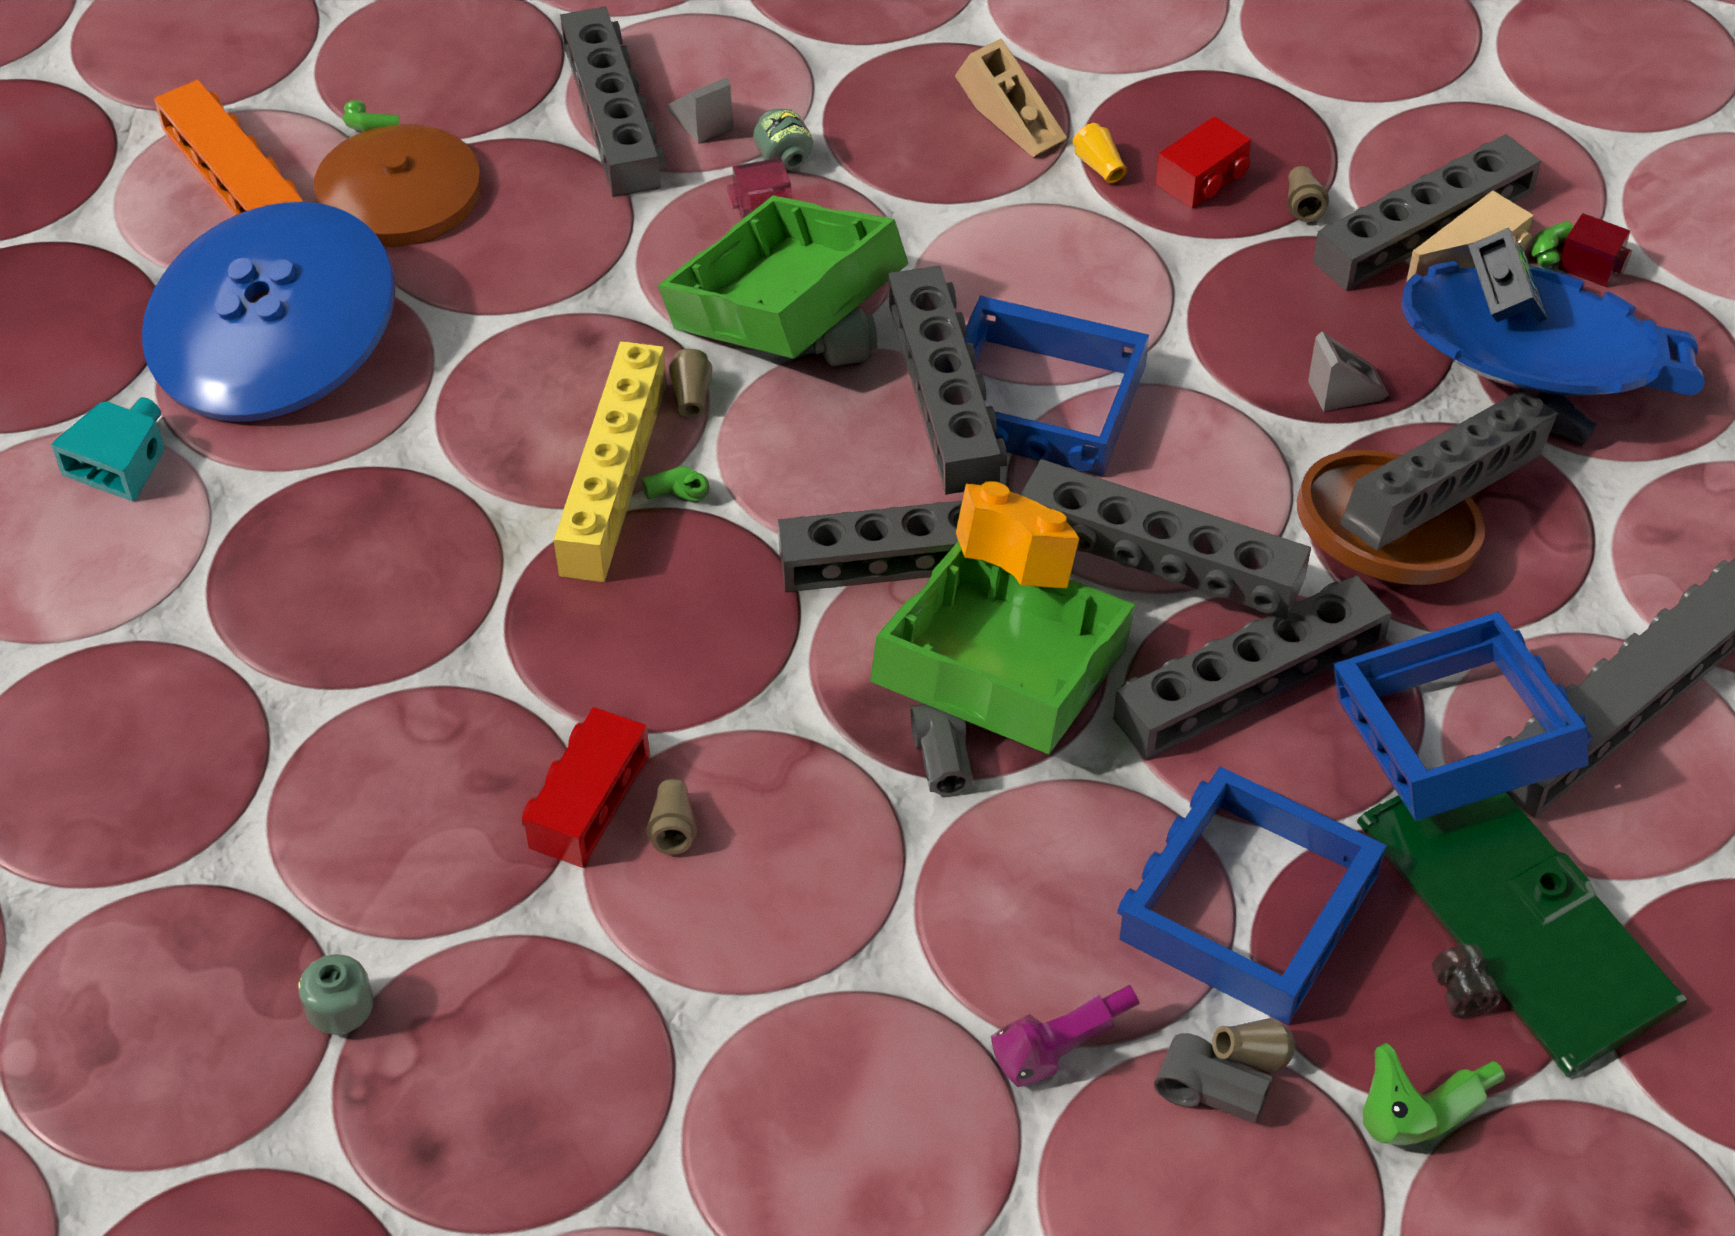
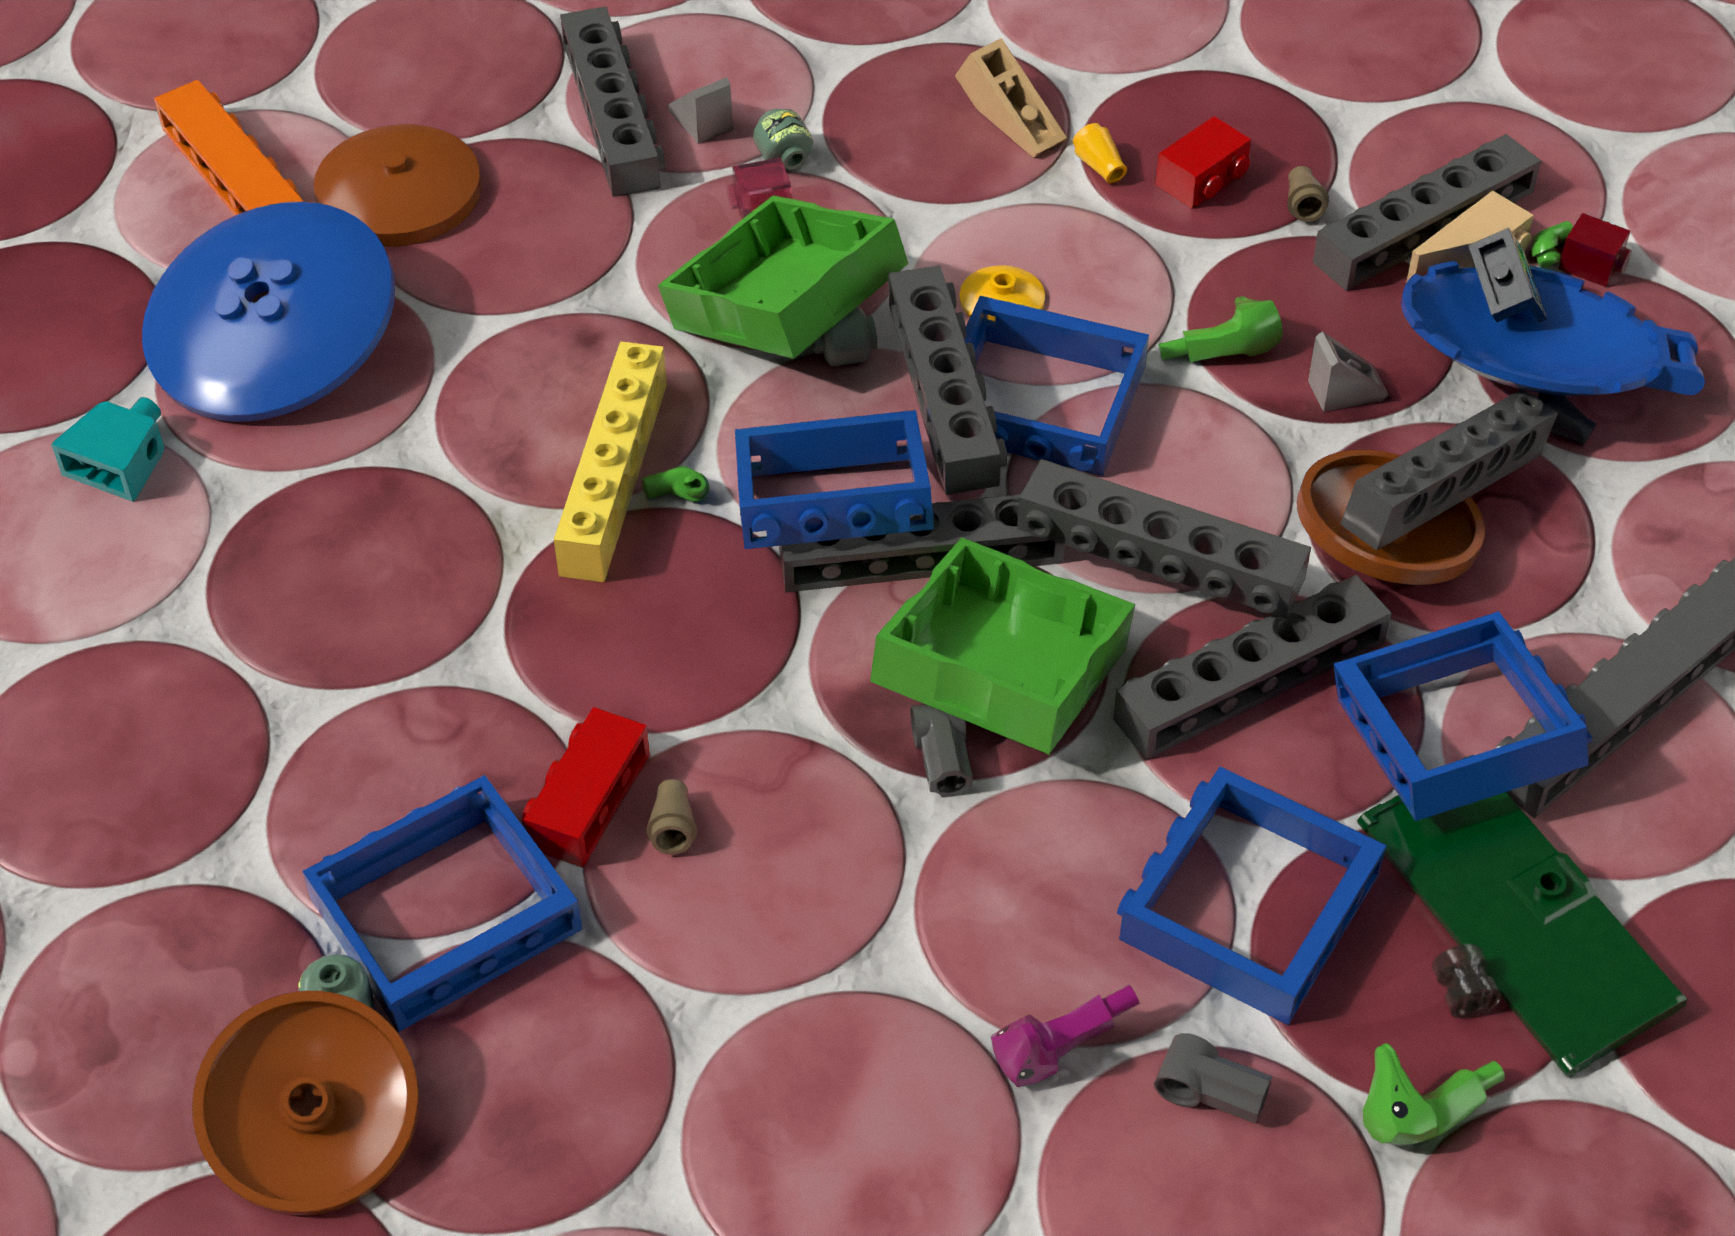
bright green arm [342,100,399,132] -> none
dark tan cone [668,349,713,418] -> none
light orange brick [956,482,1079,588] -> none
dark tan cone [1212,1018,1295,1073] -> none
none -> dark orange dish [192,990,419,1216]
none -> blue window [302,775,583,1032]
none -> blue window [735,410,934,549]
none -> yellow dish [959,265,1045,321]
none -> bright green animal [1158,296,1283,362]

